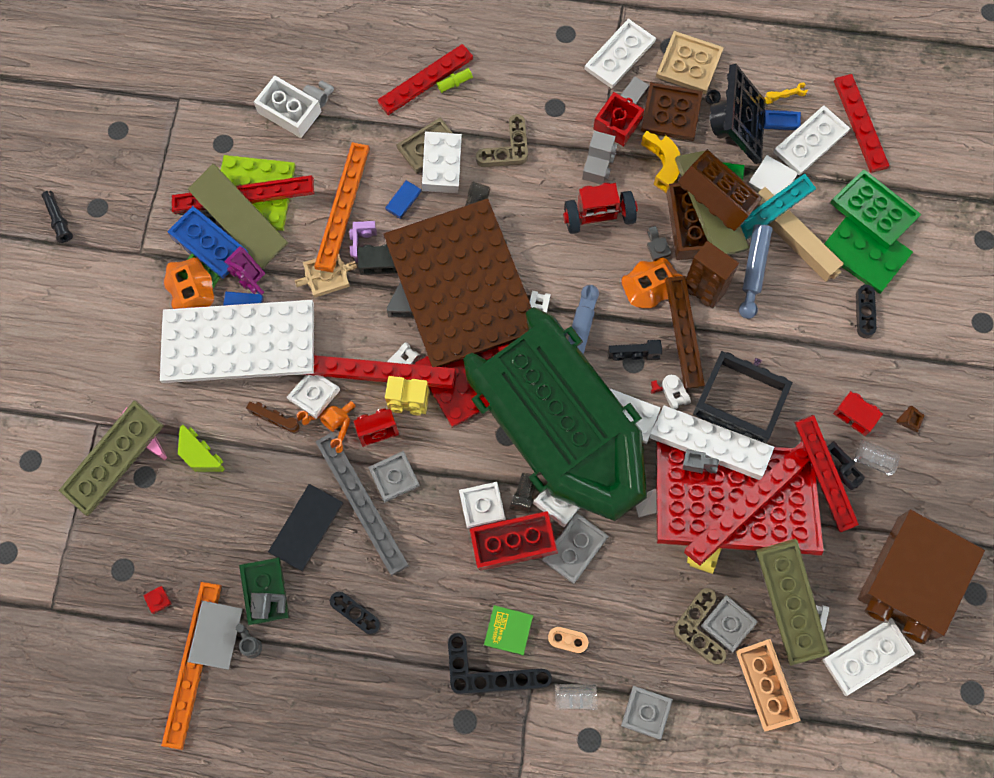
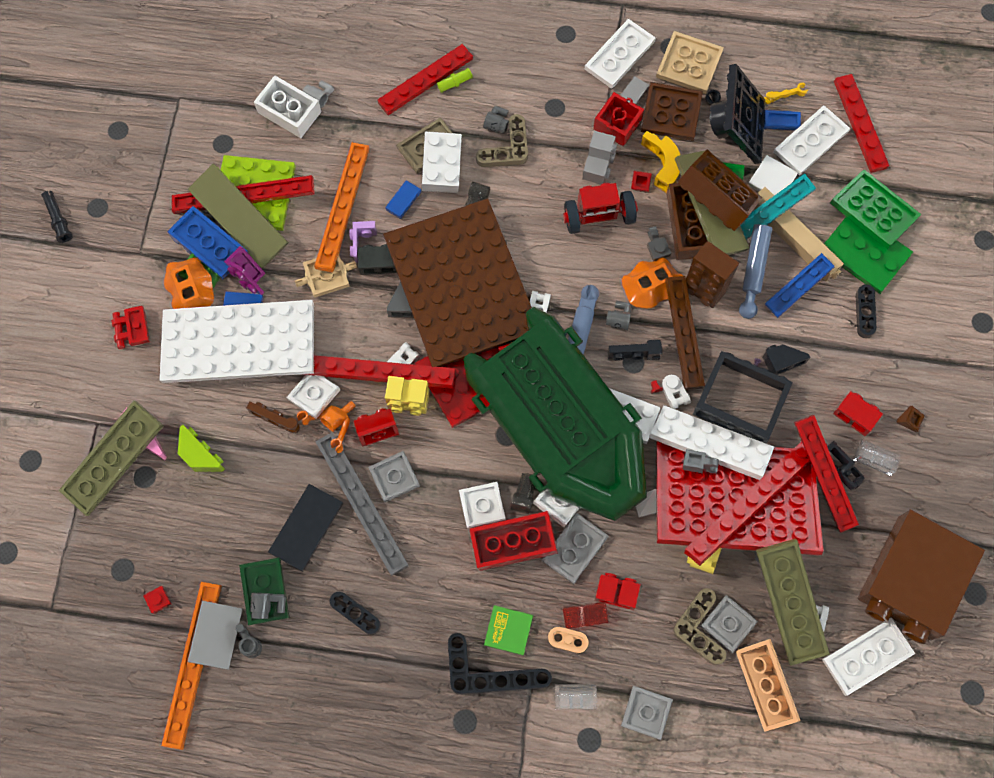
none -> red plate [111,305,150,349]
none -> dark grey piece [483,106,509,134]
none -> clear red slope [563,602,609,629]
none -> red piece [594,573,641,611]
none -> dark grey piece [606,300,632,331]
none -> red slope [631,170,652,192]
none -> black slope [762,344,810,375]
none -> blue tile [765,253,835,318]

